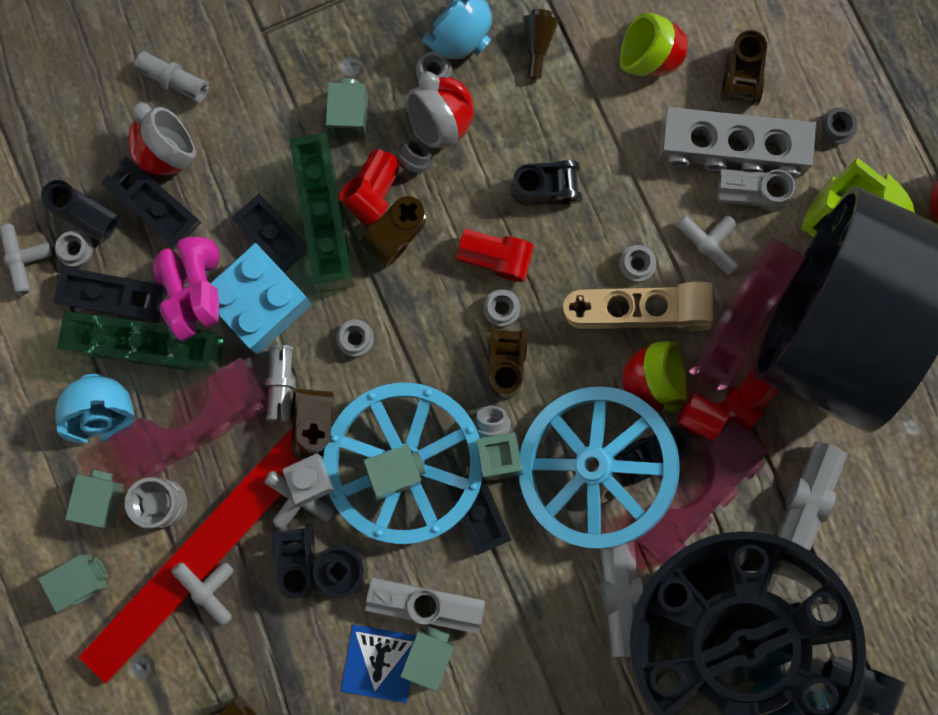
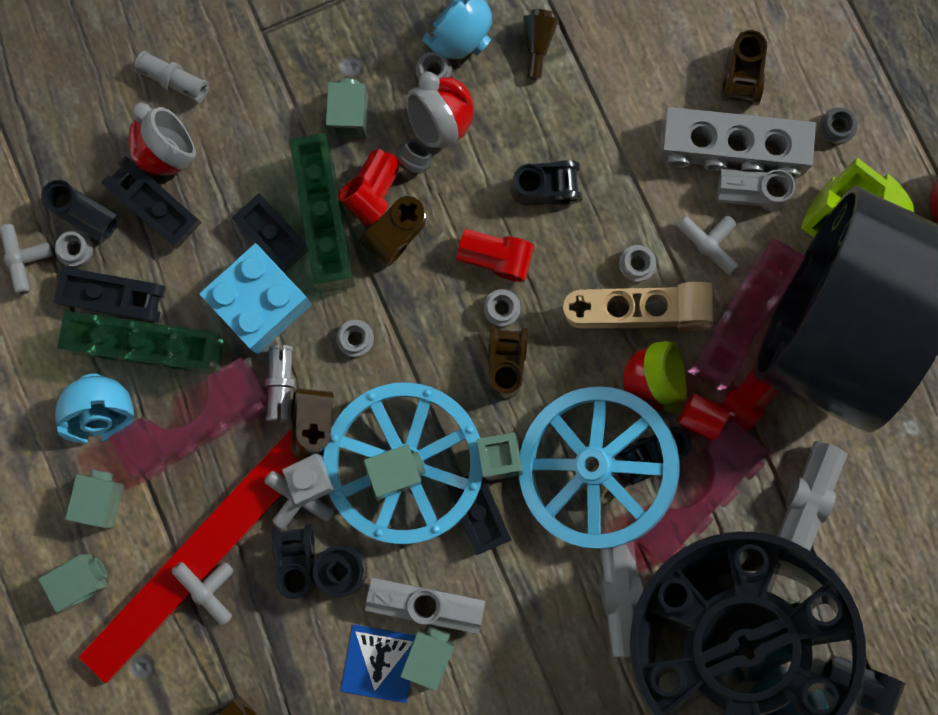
light grey wheel [125,477,187,528] -> none
dark pink piece [153,237,220,341] -> none
light grey plate [473,406,511,438] -> none
lime piece [619,13,688,77] -> none

